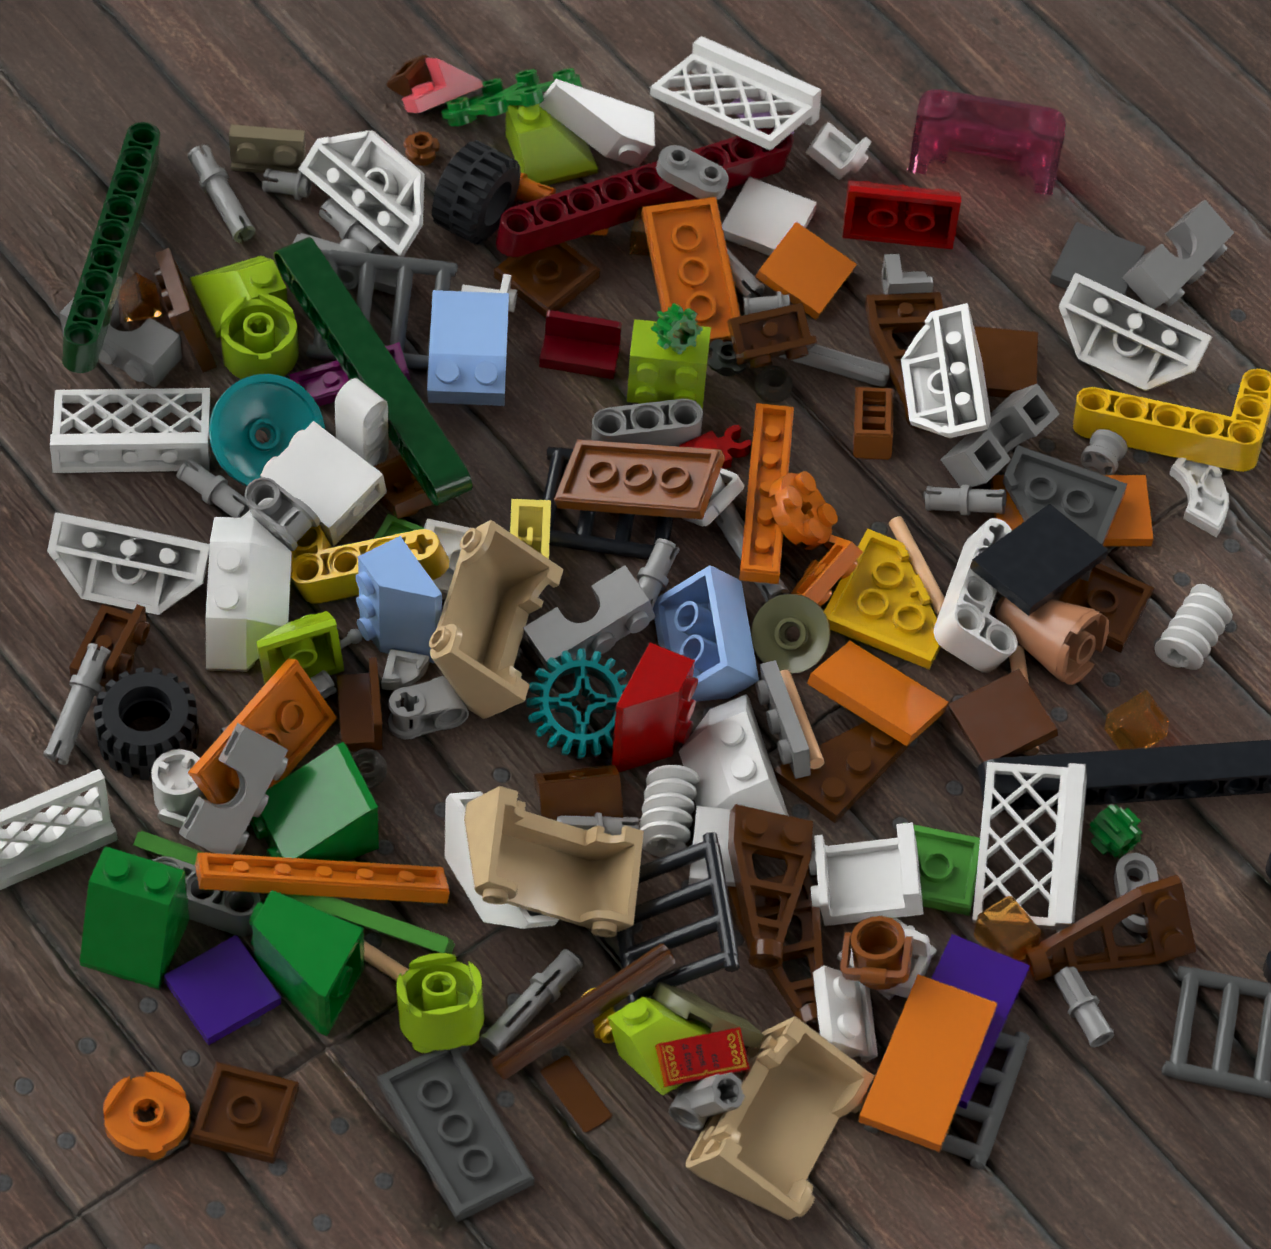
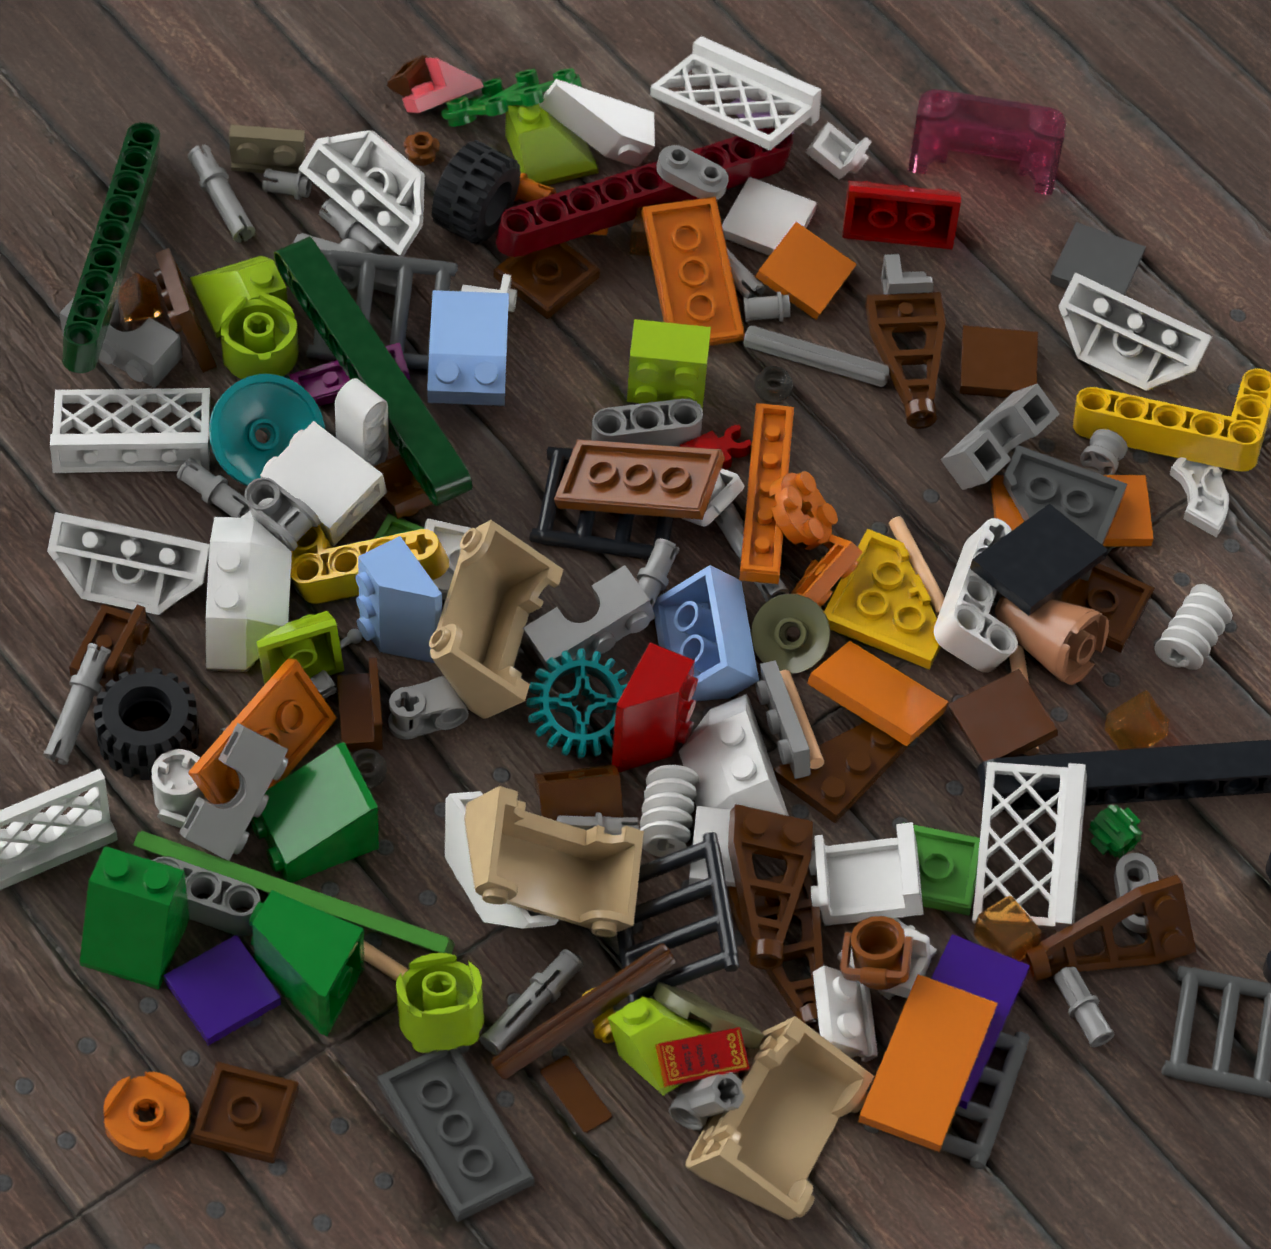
orange tile [195,852,450,904] -> none
white tile [381,649,430,690] -> none
light yellow slope [510,499,551,559] -> none
dark red panel [539,310,622,380] -> none
green gear [651,303,703,355] -> none
pearl dark grey plate [708,339,746,376] -> none
reddish brown bracket [727,303,817,368] -> none
dark orange slope [853,387,894,460] -> none
white wedge [901,303,991,438] -> none
light grey pin [925,485,1006,516] -> none
light grey arch [1122,200,1234,309] -> none

